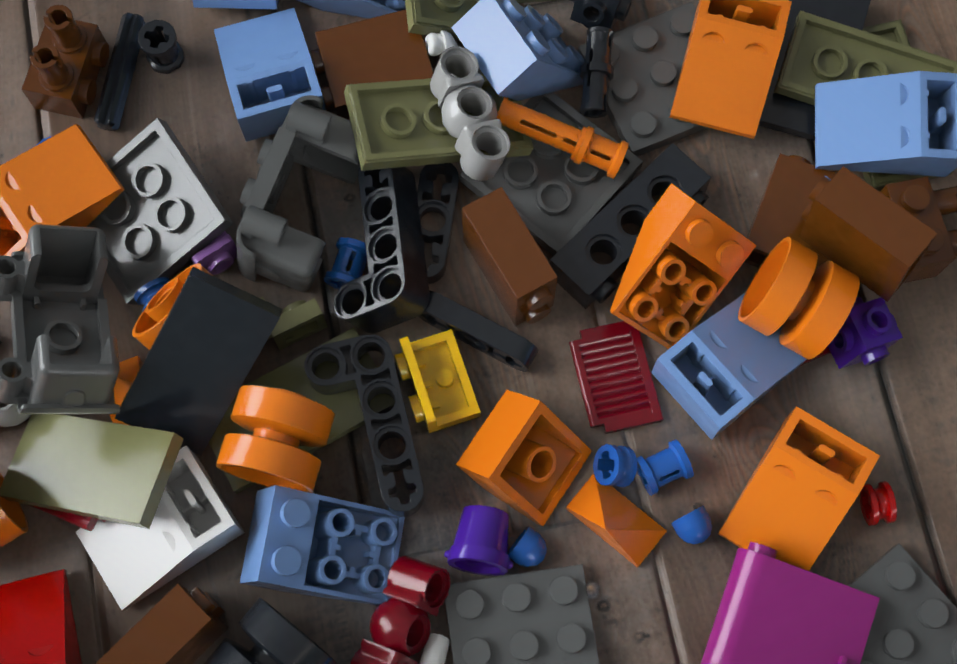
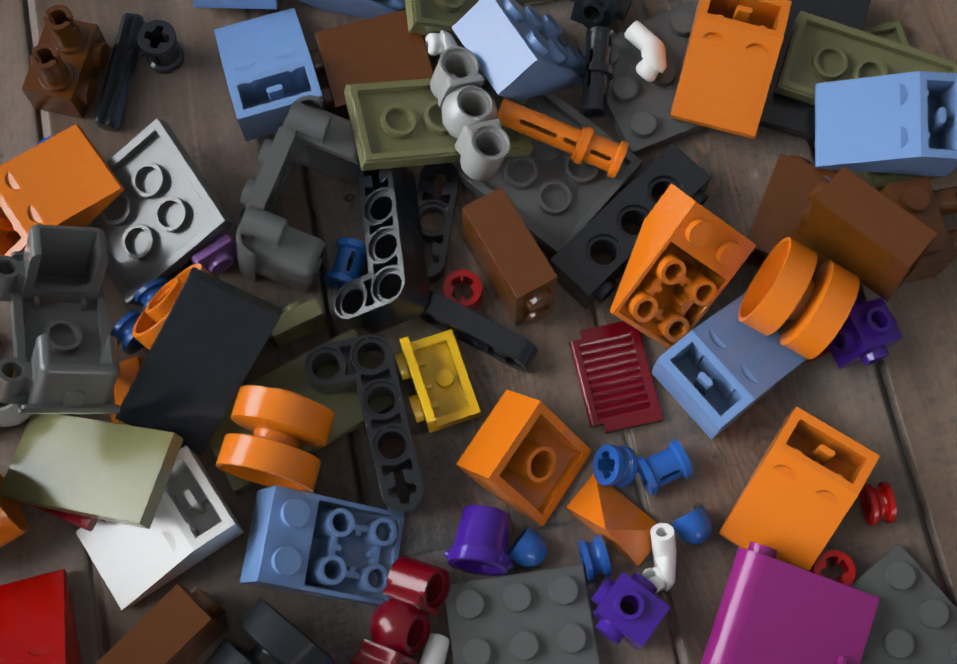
none -> blue bush [110,310,144,355]
none -> red bush [442,269,482,311]
none -> blue bush [577,534,612,581]
none -> dark purple brick [591,572,670,650]
none -> white arm [624,20,667,82]
none -> white arm [642,523,677,593]
none -> red bush [809,549,856,586]

